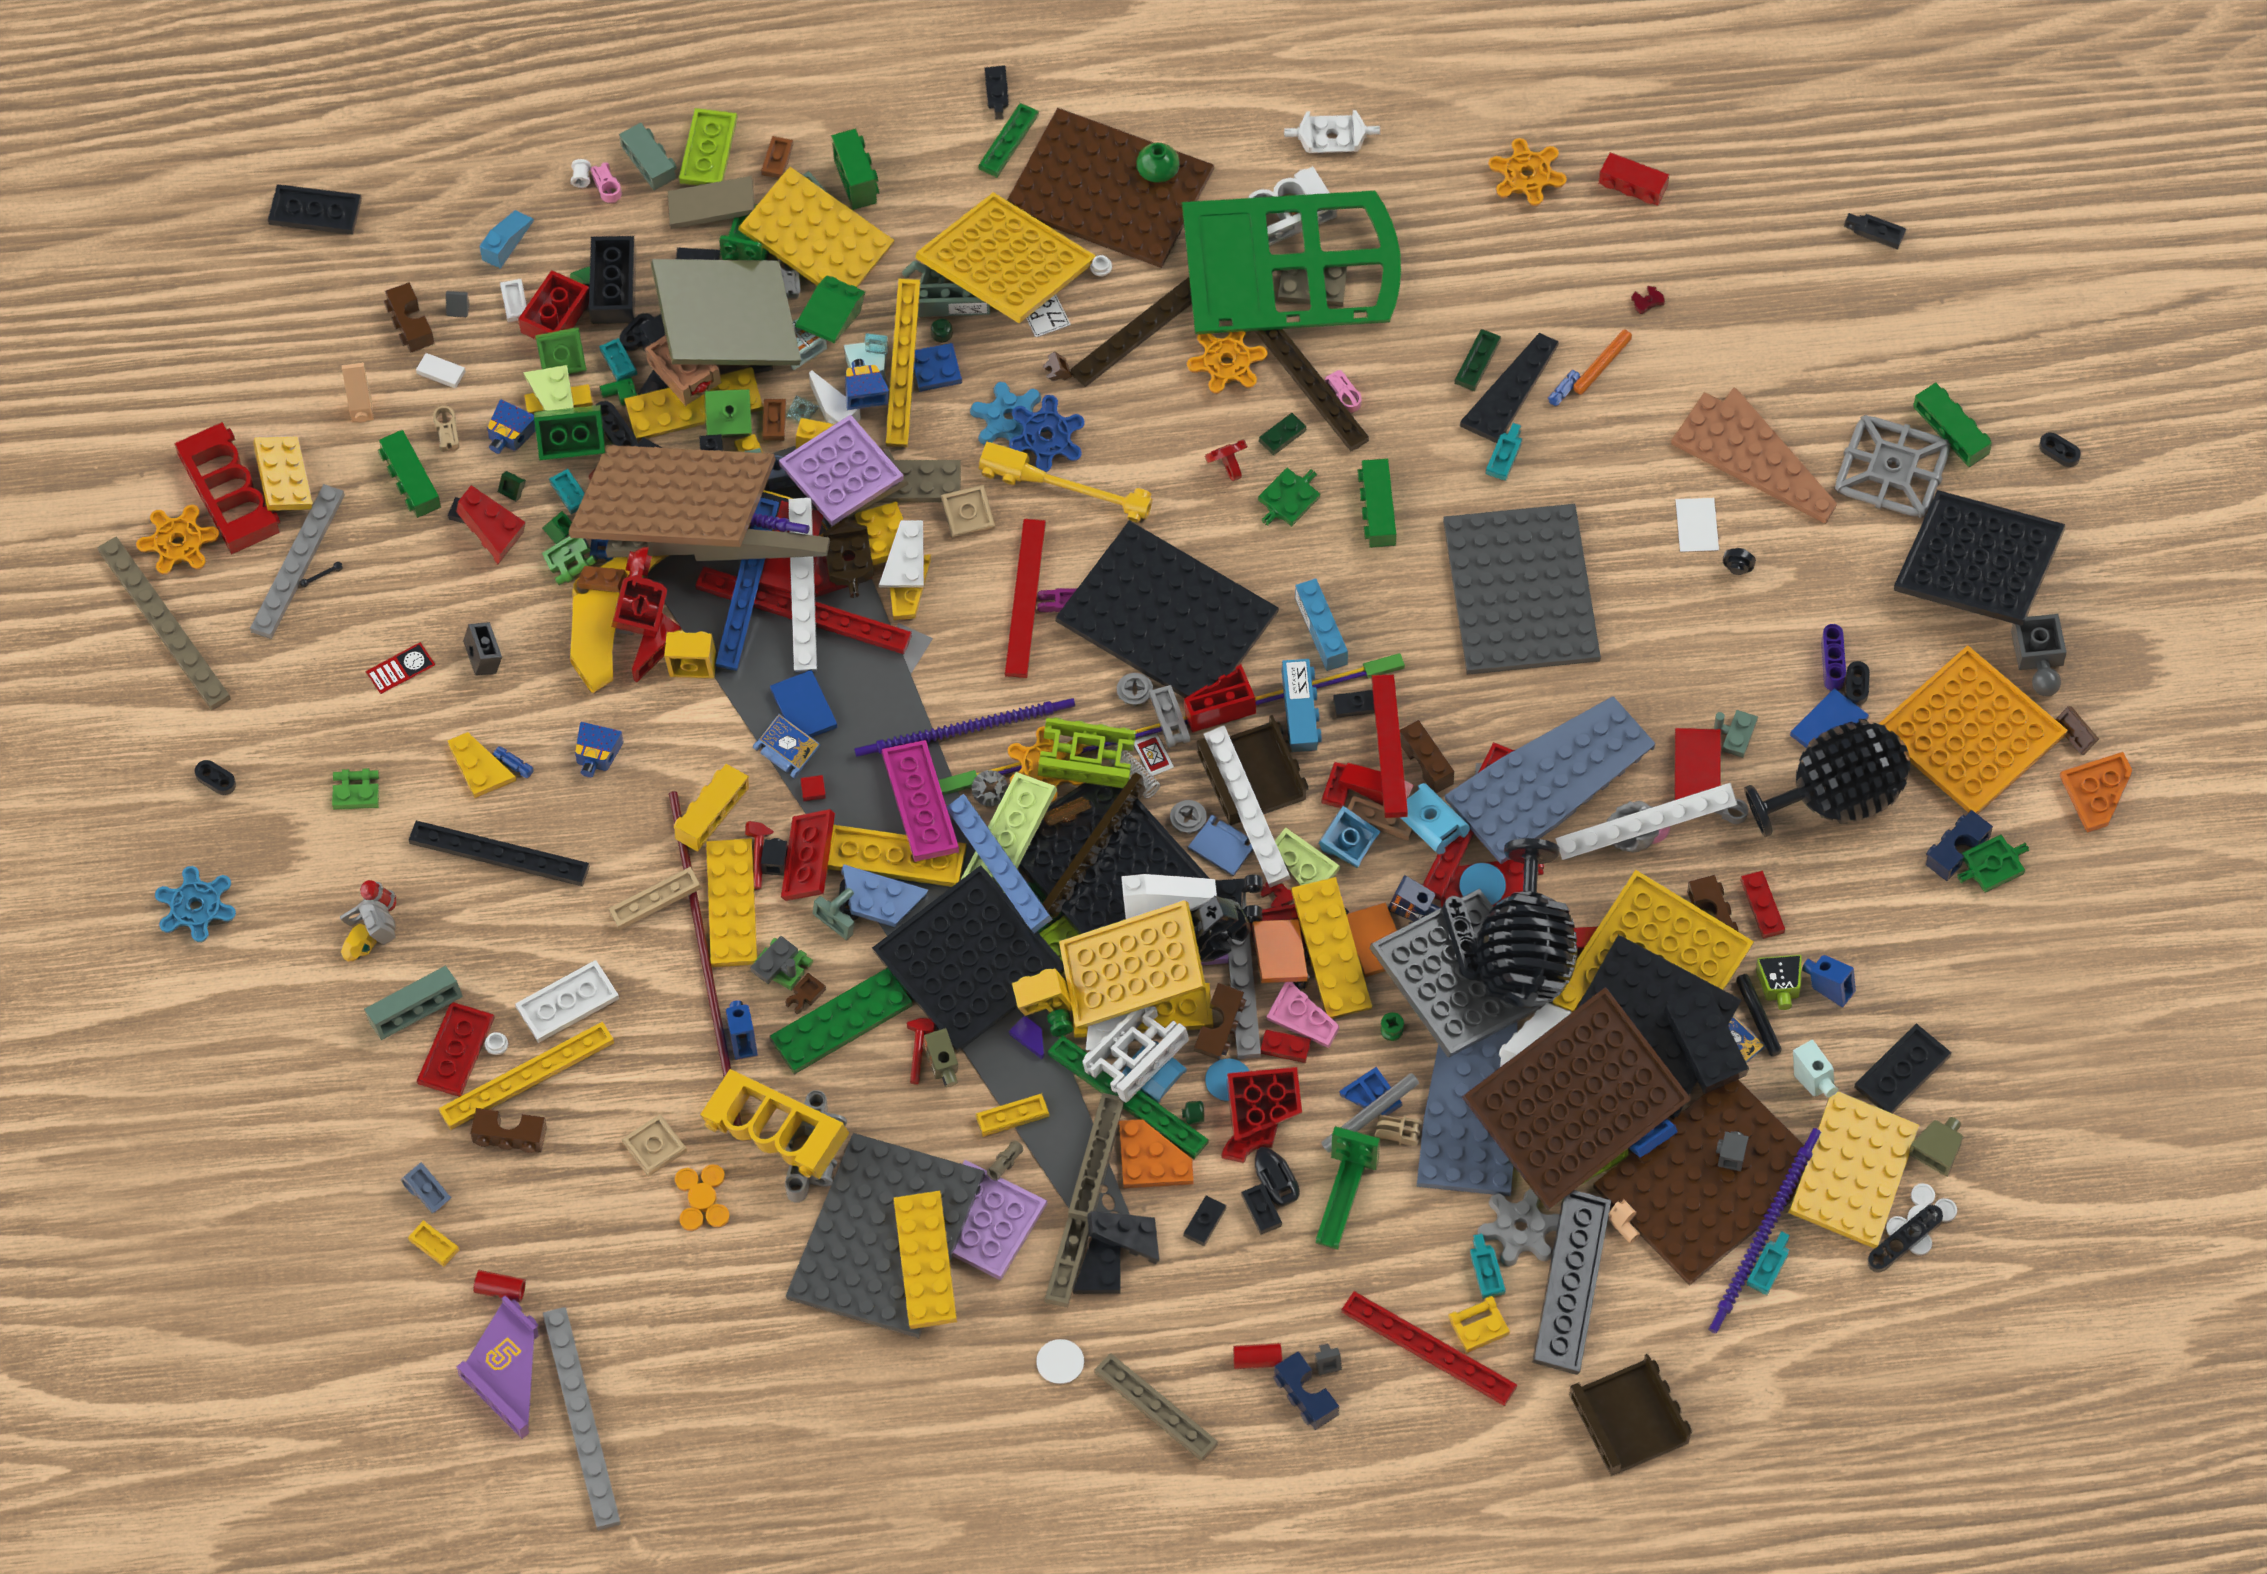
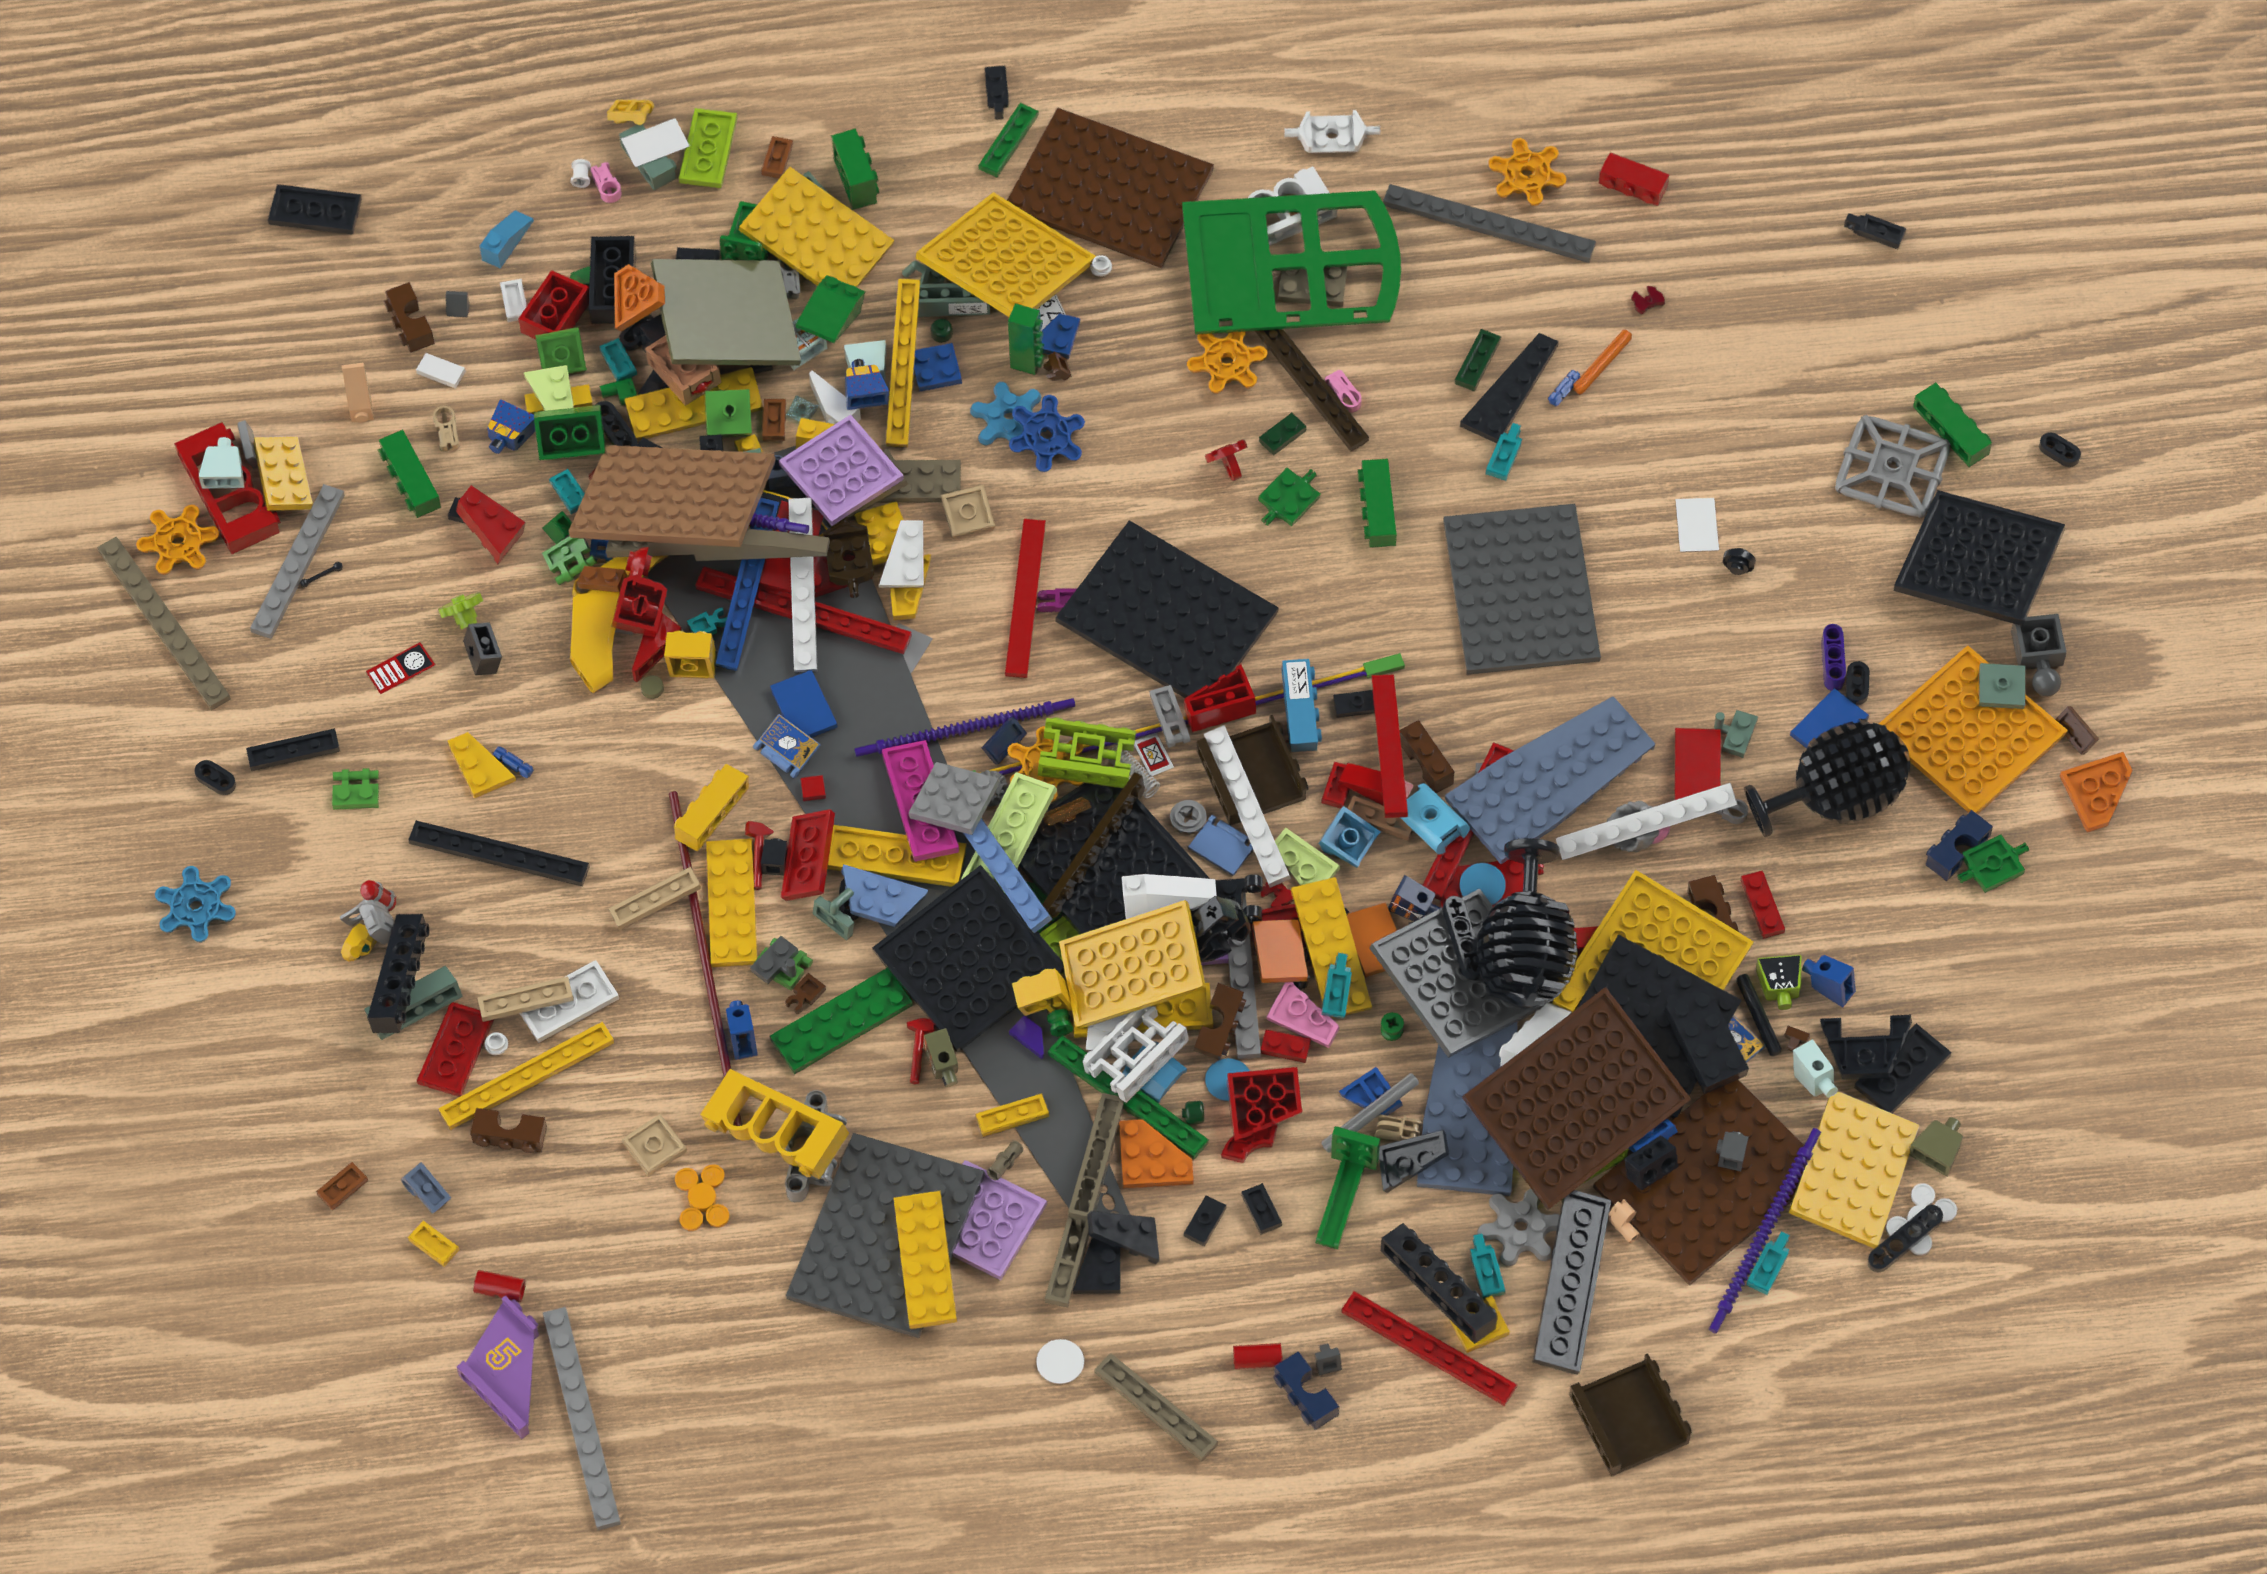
dark green tile [497,471,526,502] -> none
blue torso [575,722,624,778] -> none
dark tan tile [668,176,755,229] -> none
clear light blue tile [865,333,889,354] -> none
yellow bar [979,441,1152,523] -> none
dark brown plate [1070,277,1192,387] -> none
light grey gear [1117,673,1153,707] -> none
green piece [1137,142,1180,182] -> none
black piece [1255,1147,1300,1206] -> none
dark azure brick [1295,578,1348,671] -> none
nougat wing [1671,387,1837,524] -> none
none -> light aqua torso [199,437,244,488]
none -> light grey tile [237,420,258,469]
none -> black plate [246,728,340,771]
none -> dark orange plate [316,1162,368,1211]
none -> black brick [367,914,430,1033]
none -> lime plant [438,592,483,629]
none -> tan plate [477,976,574,1022]
none -> yellow plate [607,100,654,125]
none -> orange plate [614,264,665,332]
none -> white sticker [621,118,689,167]
none -> olive tile [641,675,664,699]
none -> teal plate [687,608,727,635]
none -> light grey plate [909,762,999,835]
none -> dark blue tile [981,717,1027,764]
none -> green brick [1008,303,1045,375]
none -> blue wing [1042,314,1080,359]
none -> teal hinge [1321,953,1352,1019]
none -> black wing [1379,1130,1449,1193]
none -> black brick [1380,1223,1498,1344]
none -> dark grey plate [1383,184,1596,263]
none -> black brick [1624,1135,1678,1191]
none -> reddish brown tile [1785,1026,1810,1052]
none -> black wing [1820,1014,1912,1080]
none -> sand green plate [1979,663,2025,709]

